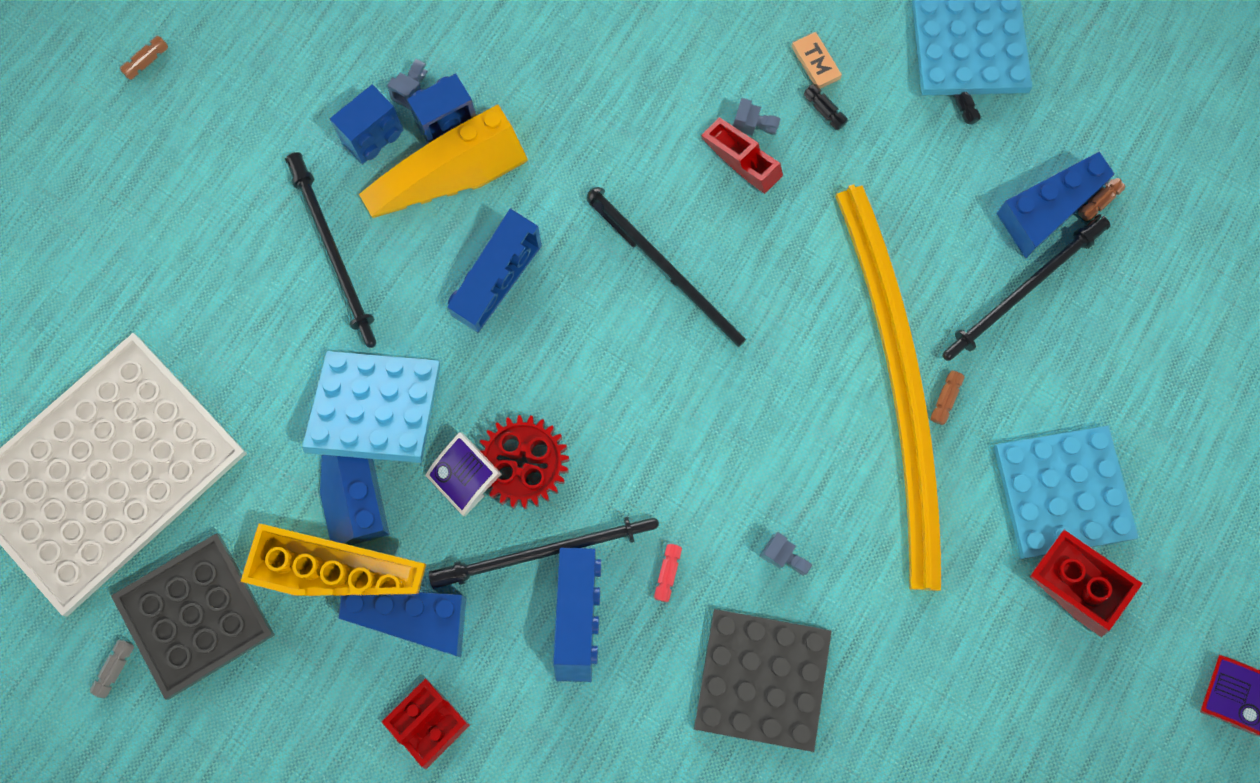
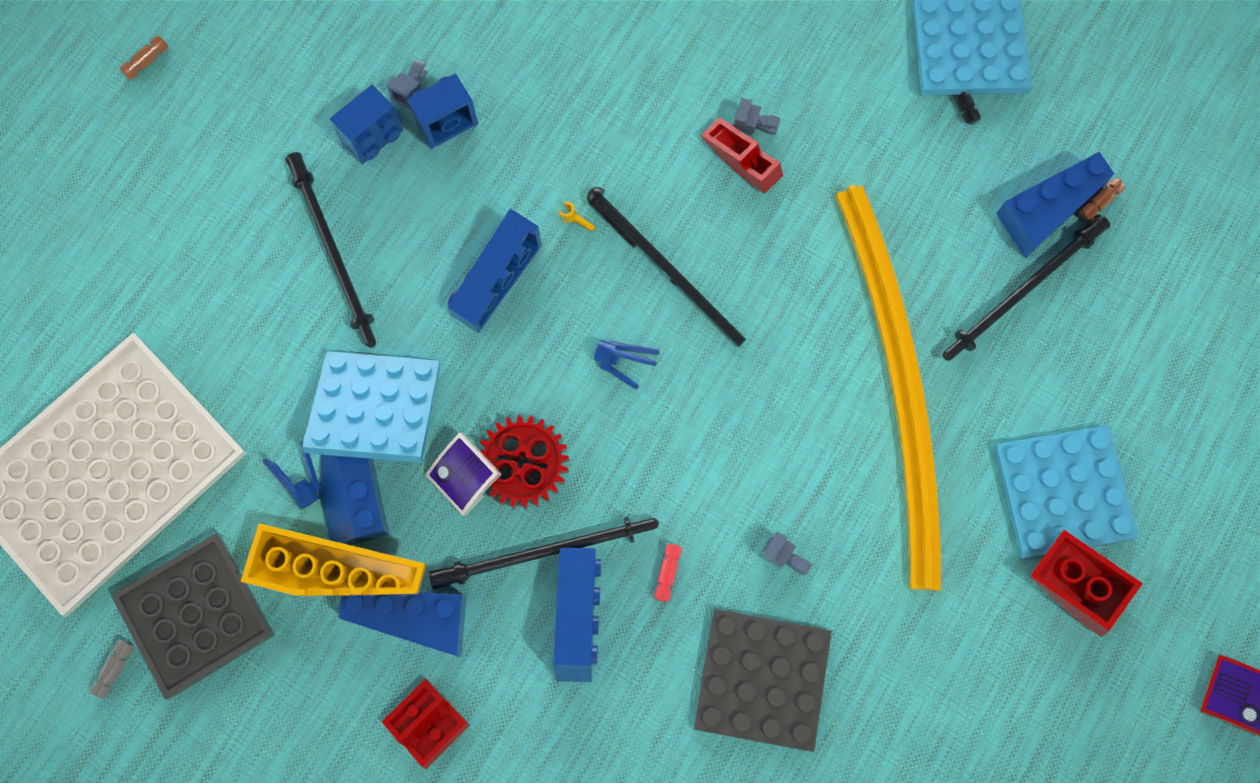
yellow wedge [359,104,528,218] -> none
light nougat tile [792,32,842,89] -> none
black axle [804,84,848,130] -> none
nougat axle [930,371,965,425] -> none
none -> blue plant [263,441,322,510]
none -> yellow hand [558,202,596,232]
none -> blue plant [594,340,660,389]

